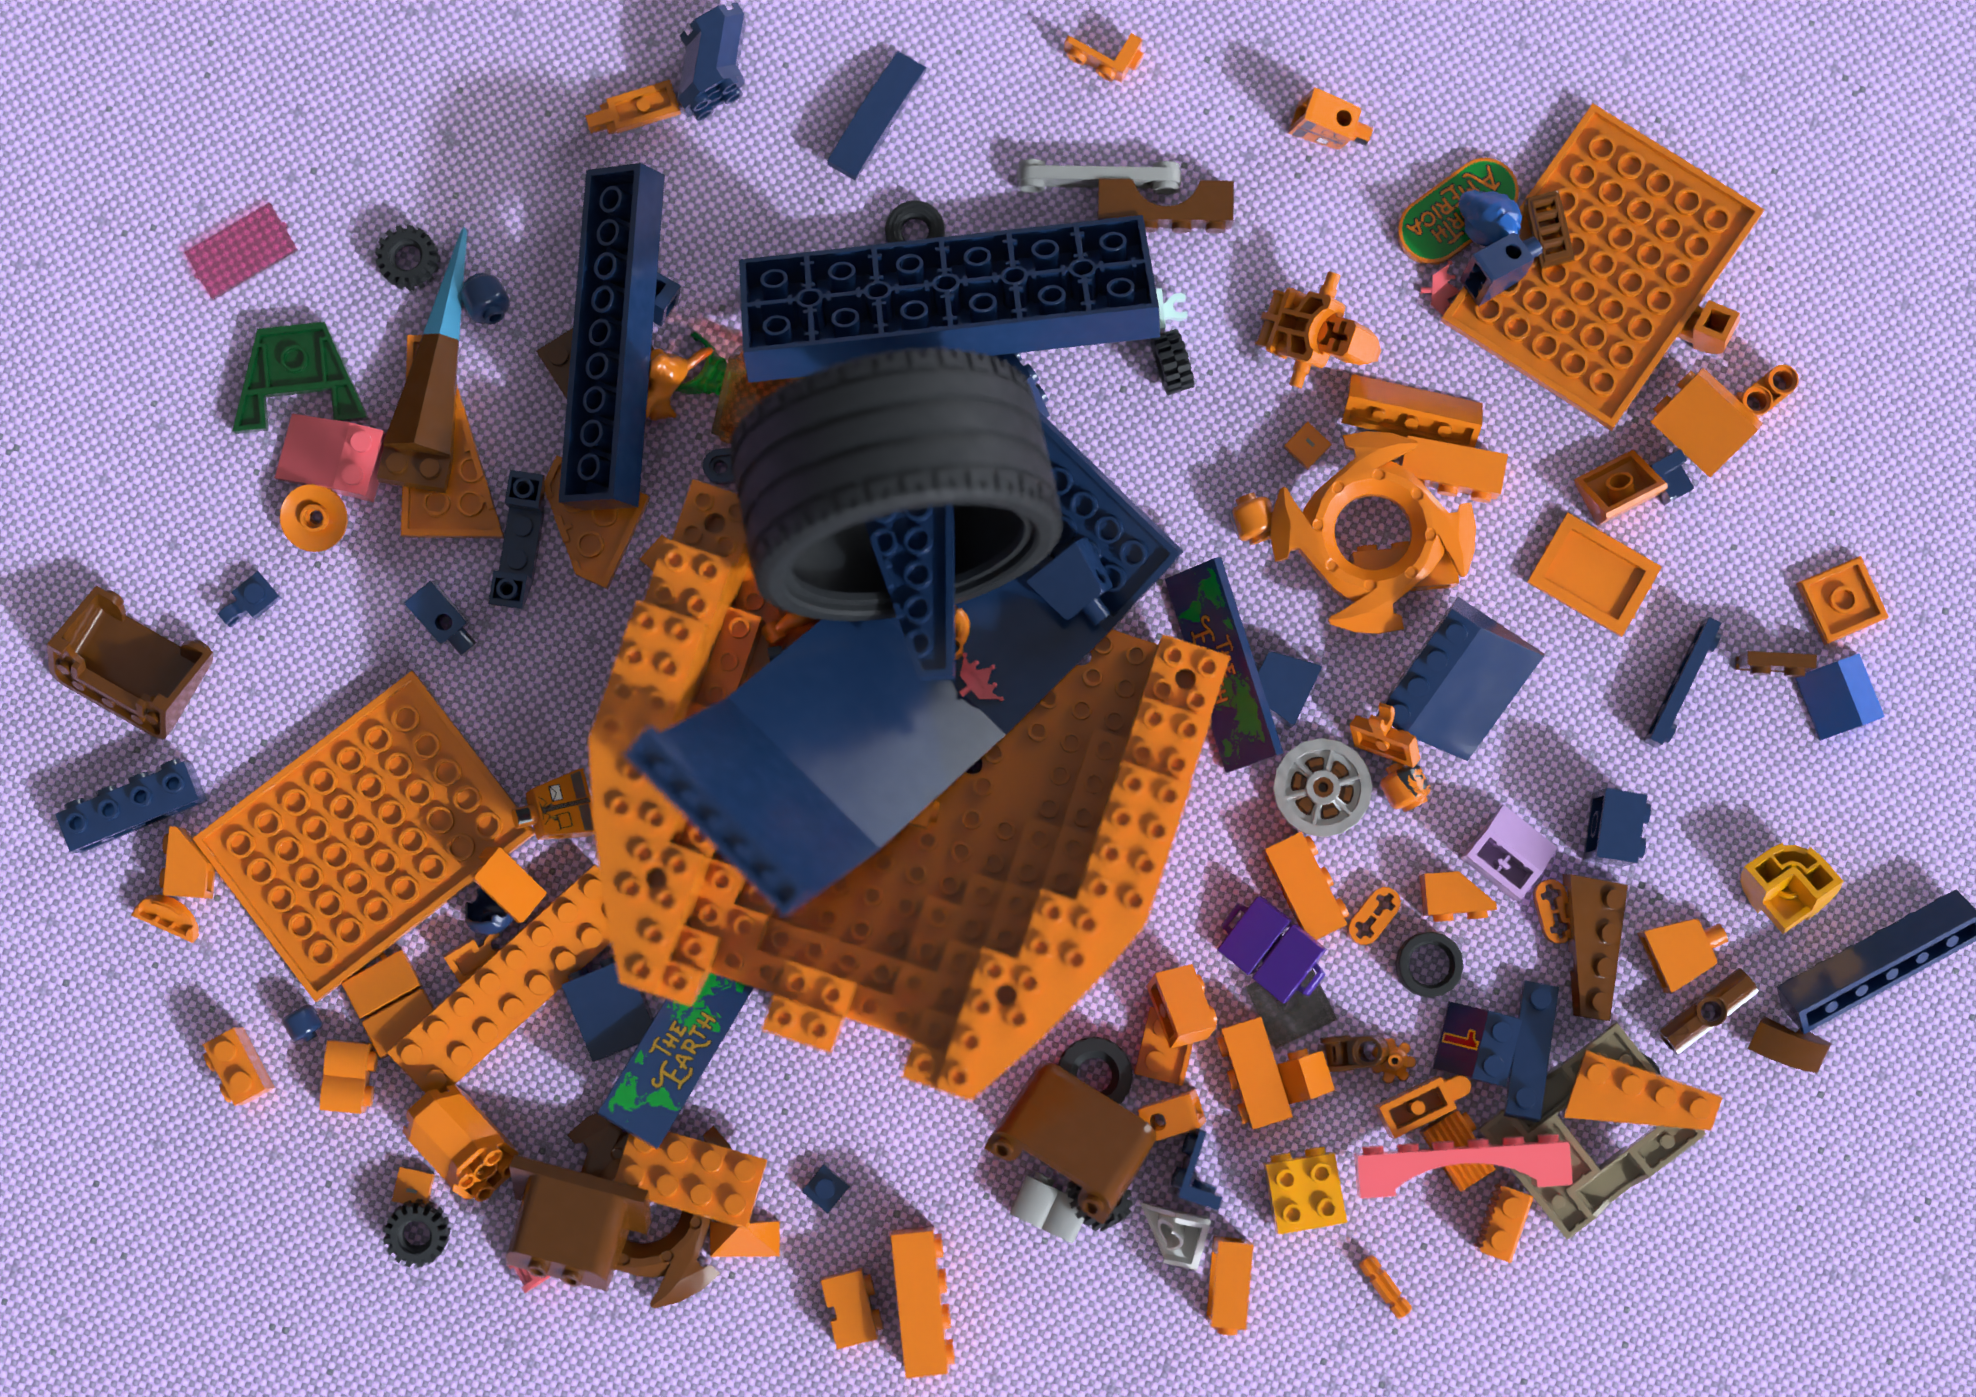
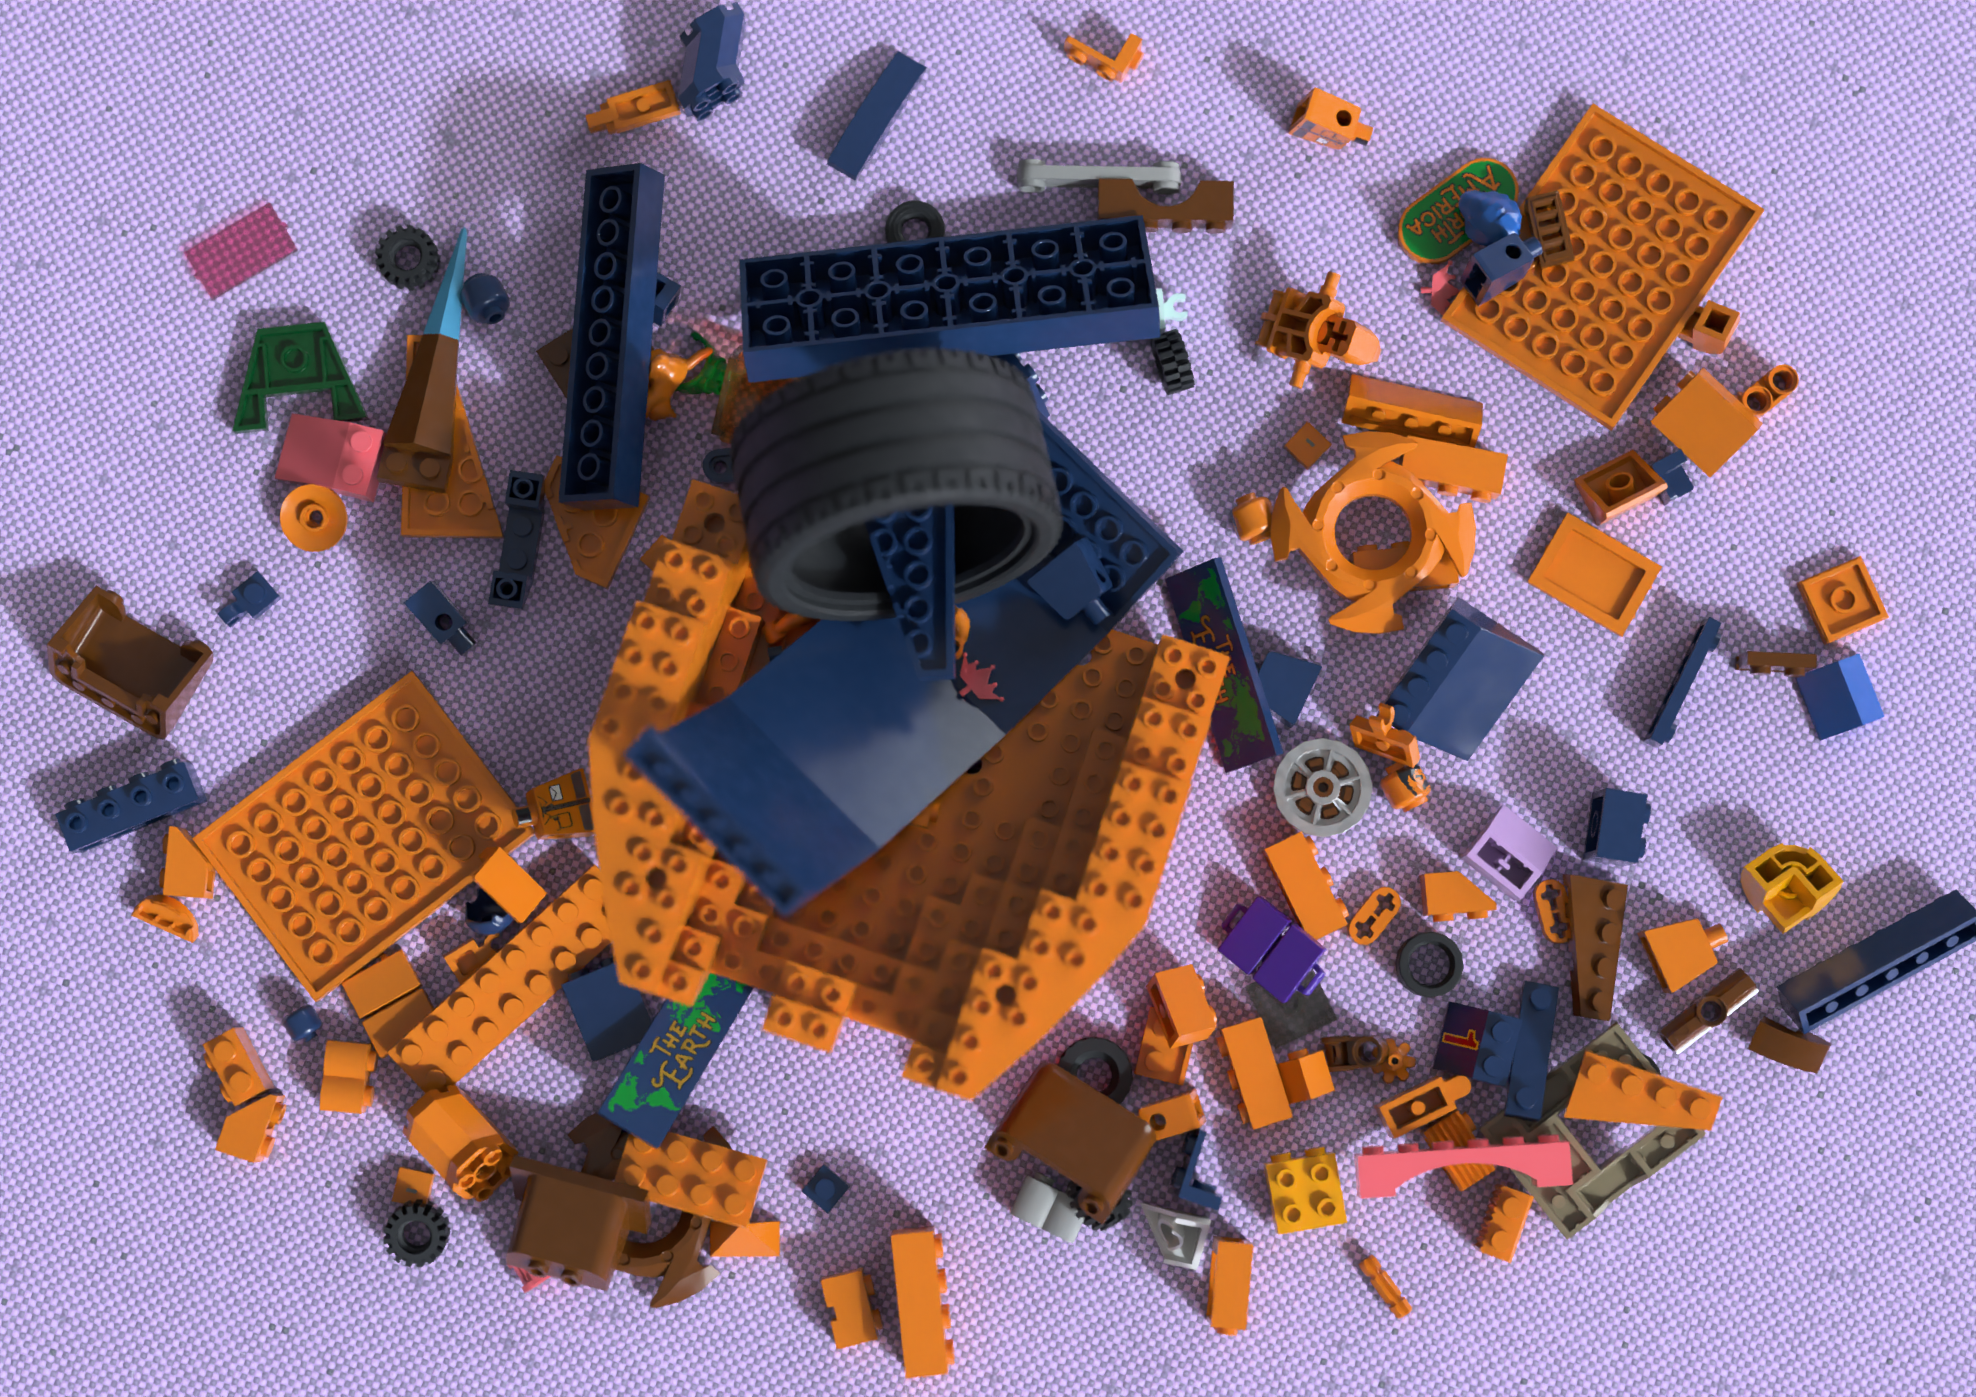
none -> orange slope [215,1093,286,1163]

